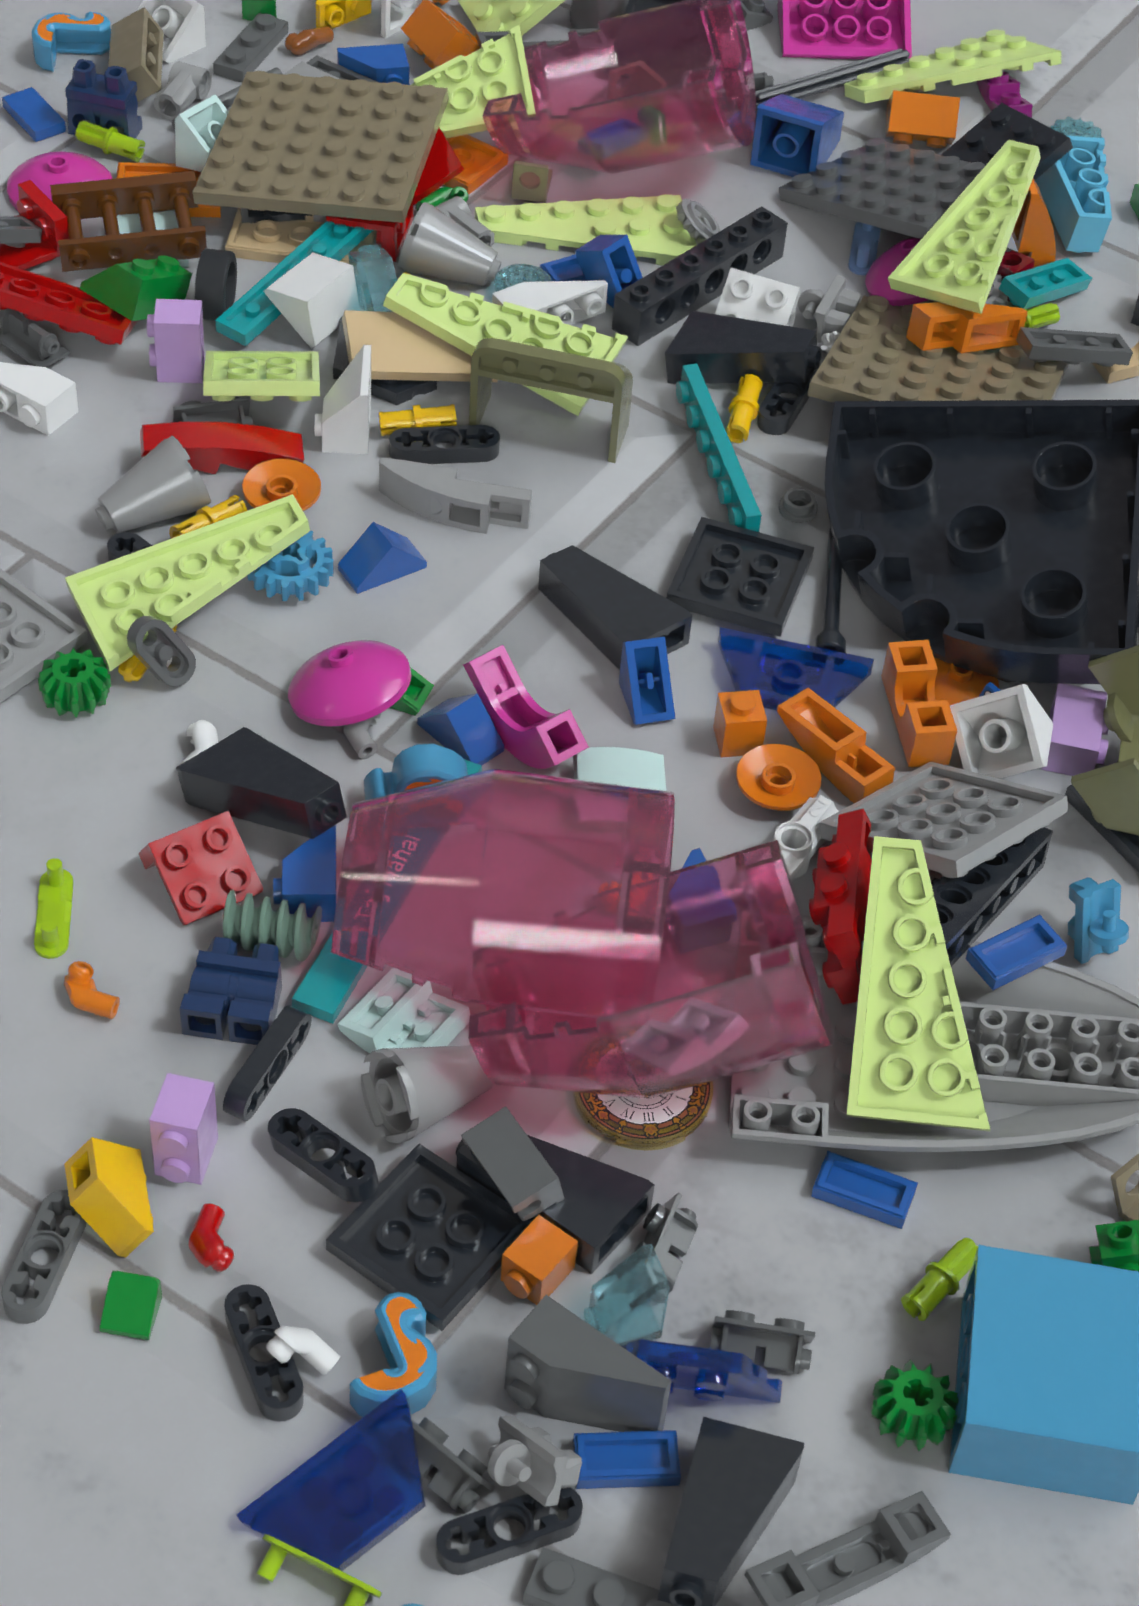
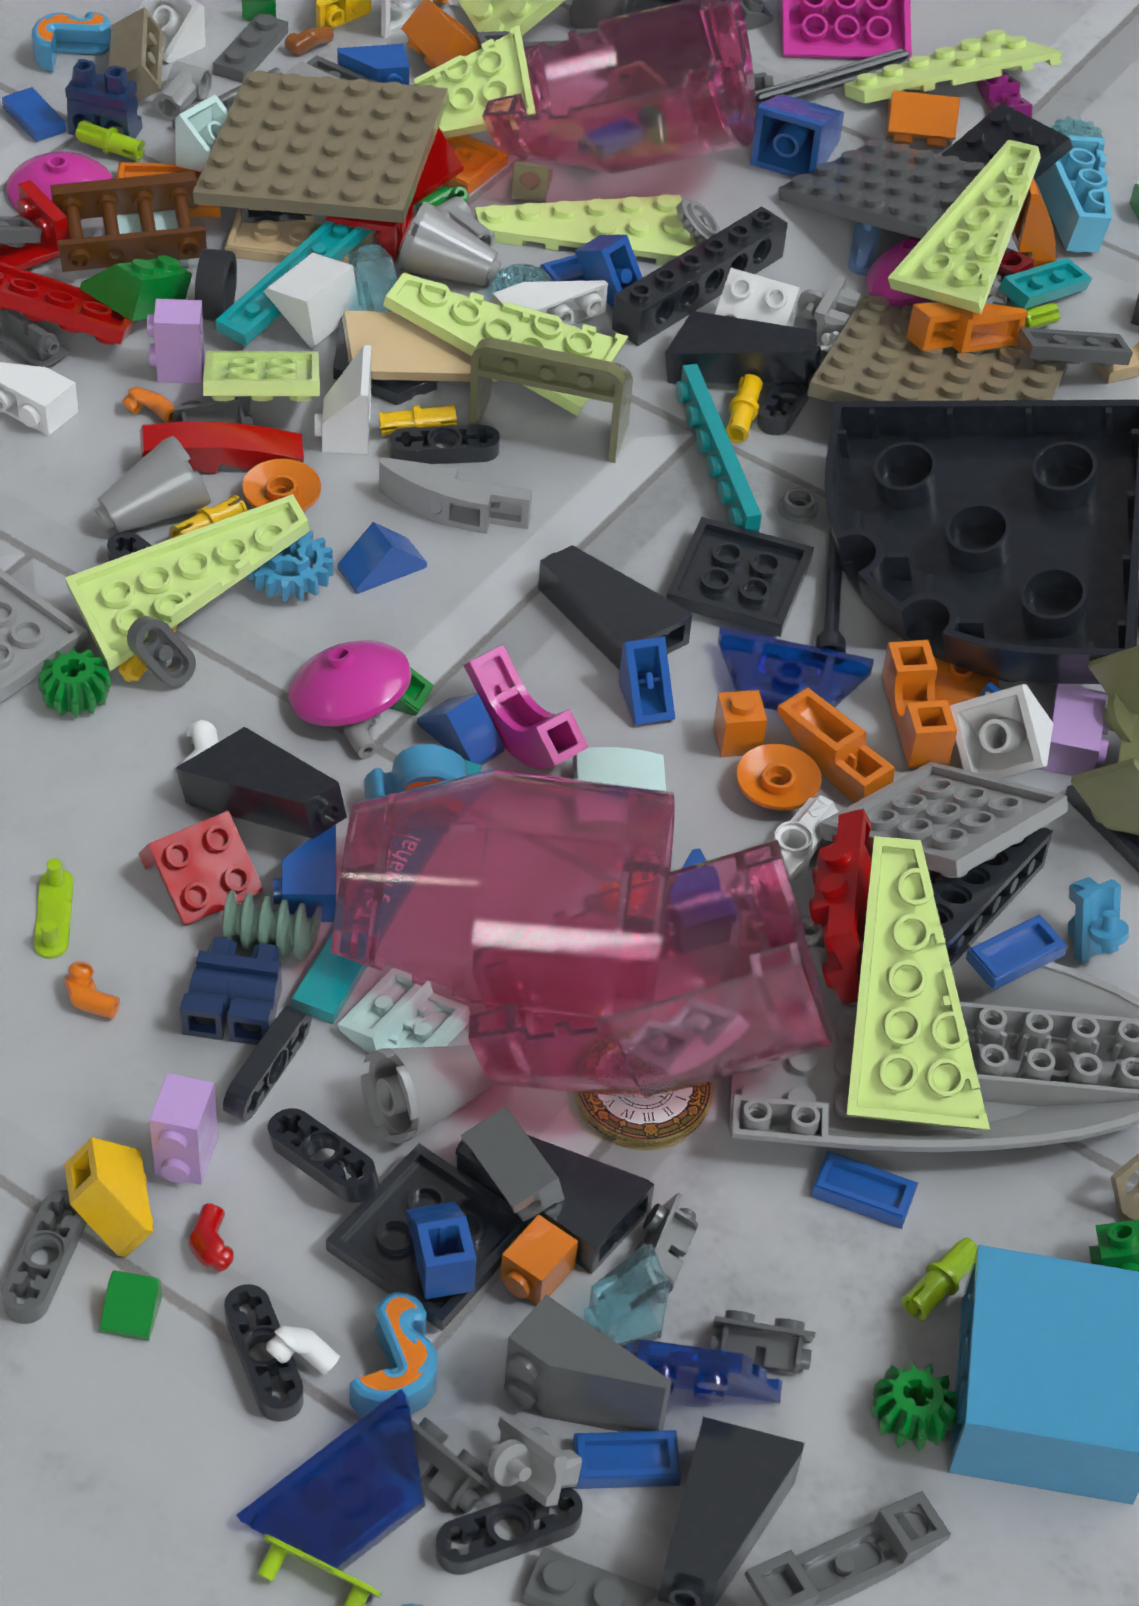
none -> orange arm [122,386,175,423]
none -> blue slope [406,1202,476,1299]

